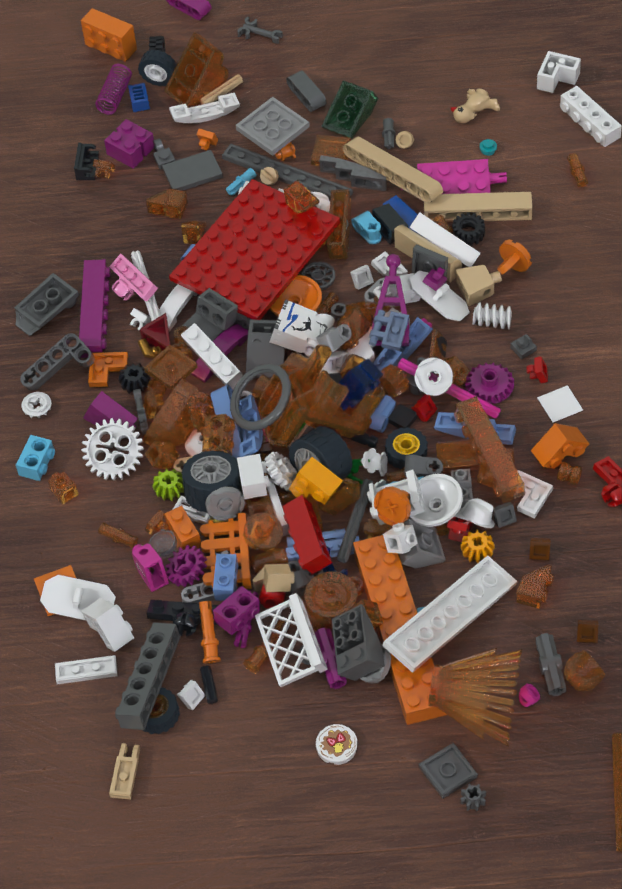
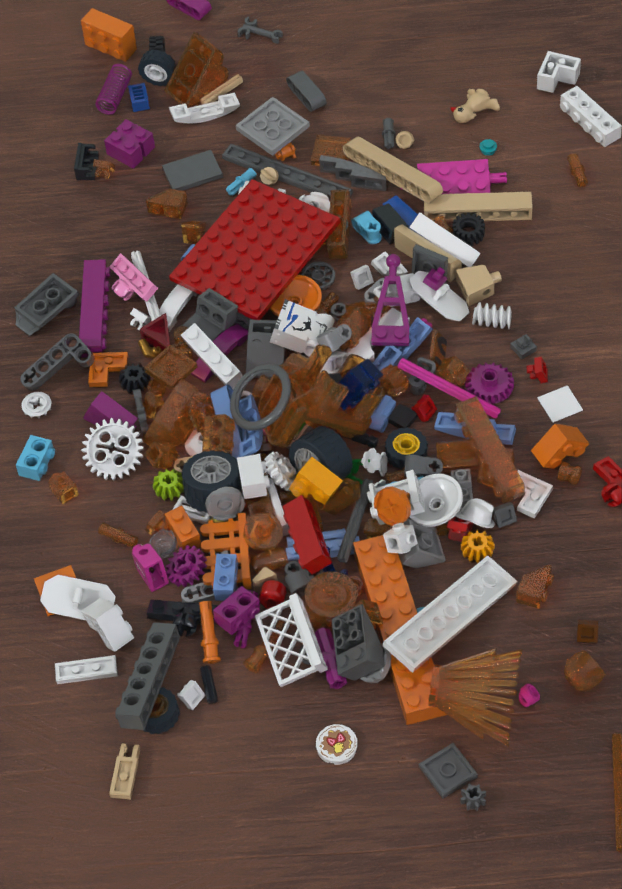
dark grey plate [153,138,175,170] -> none
orange tile [196,129,218,151] -> none
tan brick [263,564,294,592] -> none
clear orange slope [283,180,320,213] -> none
clear green slope [321,80,379,139] -> none
sand blue plate [369,310,409,351] -> none
white plate [415,358,453,396] -> none
orange tile [497,239,532,275] -> none
reddish brown tile [529,538,551,560] -> none
dark grey piece [535,633,566,696] -> none

